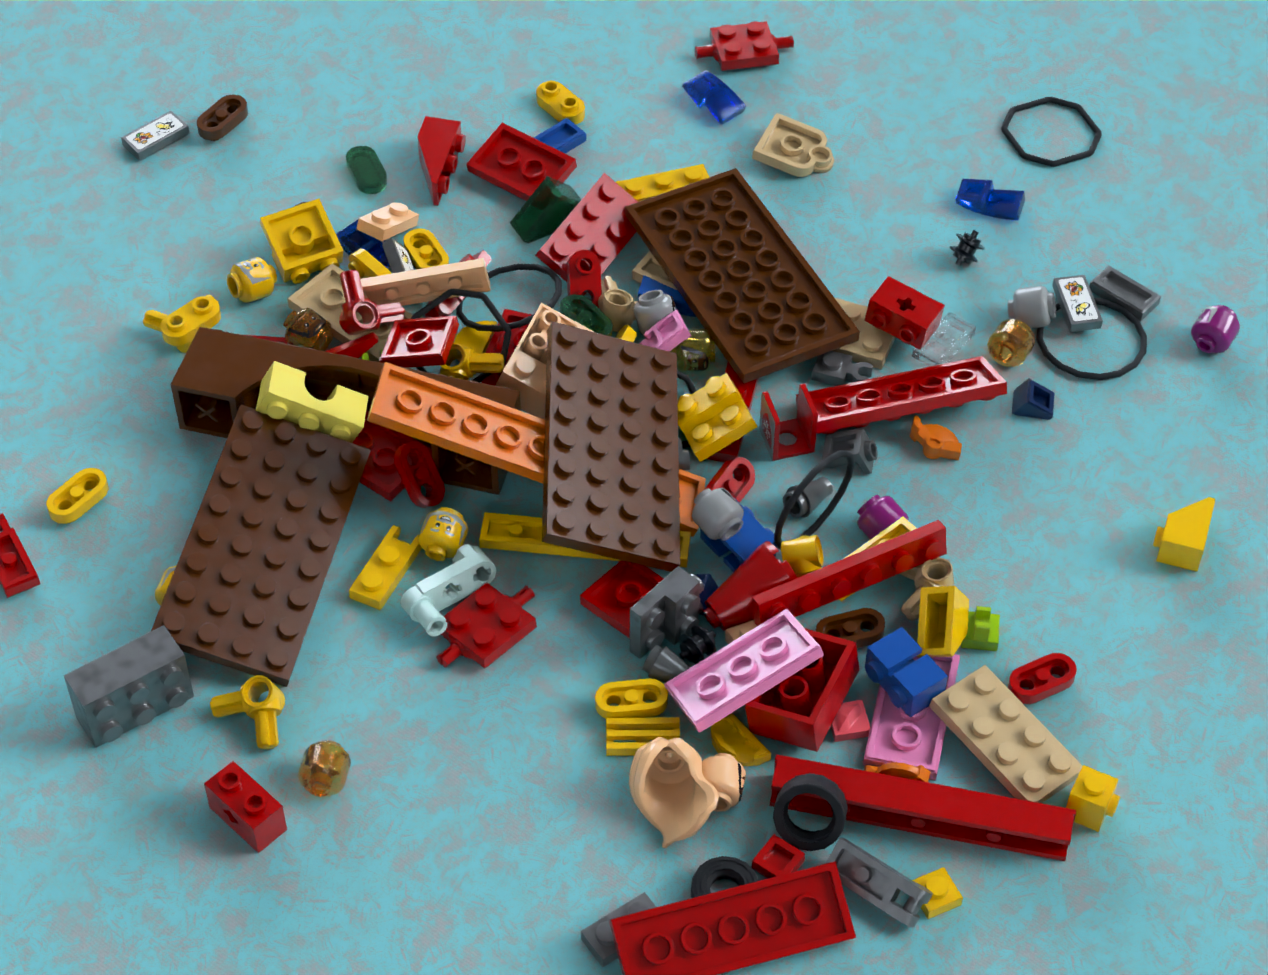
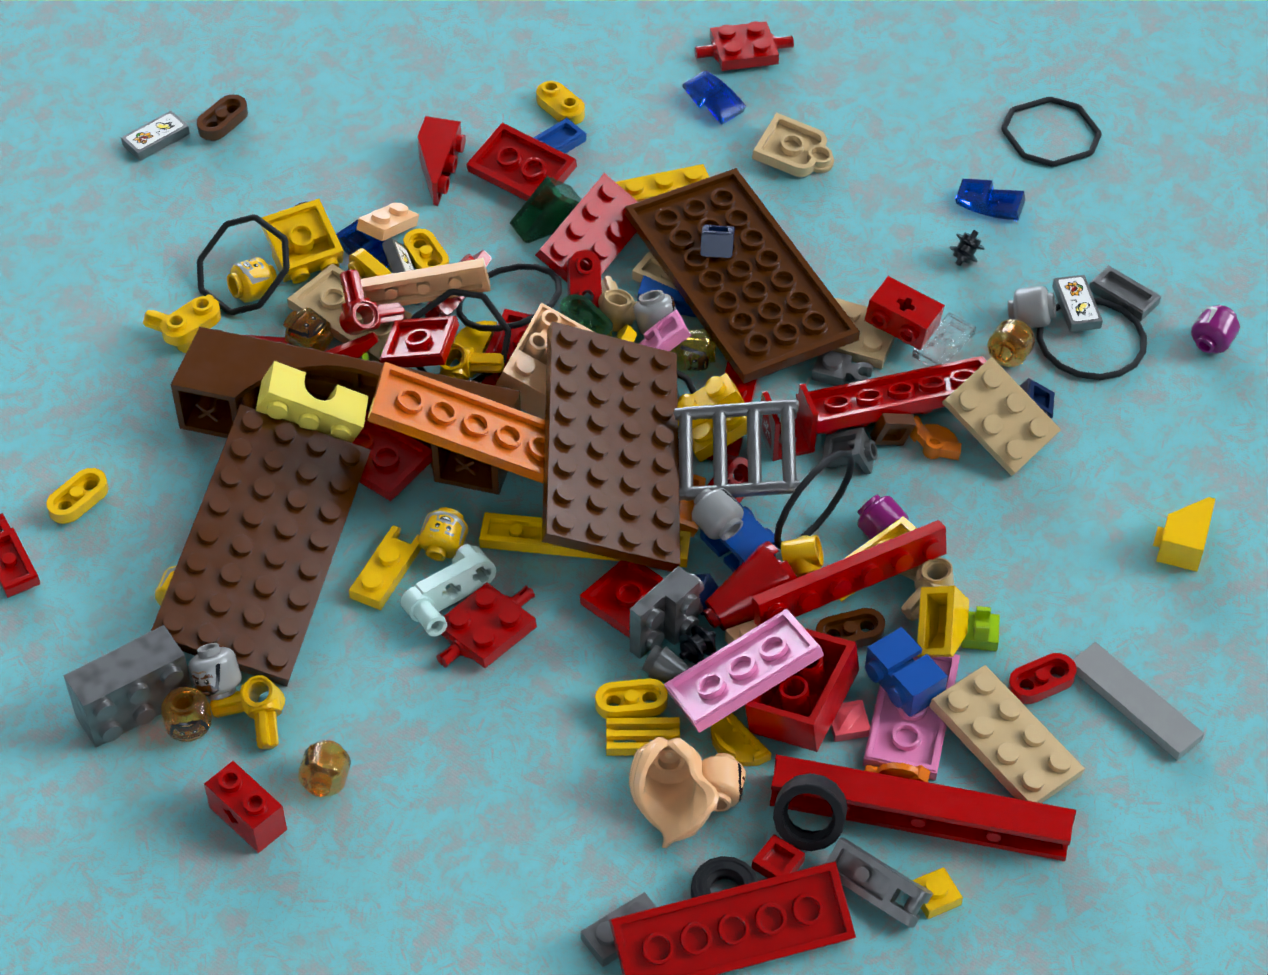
clear green tile [346,146,387,194] -> none
red plate [394,441,445,508] -> none
dark grey cone [783,476,833,518] -> none
yellow brick [1066,765,1121,832] -> none
none -> clear orange head [161,687,212,742]
none -> light grey head [189,643,242,700]
none -> black piece [197,214,290,315]
none -> flat silver bar [673,400,800,501]
none -> dark blue slope [700,225,735,258]
none -> reddish brown tile [870,413,916,446]
none -> tan plate [942,357,1061,476]
none -> light grey tile [1072,642,1204,761]

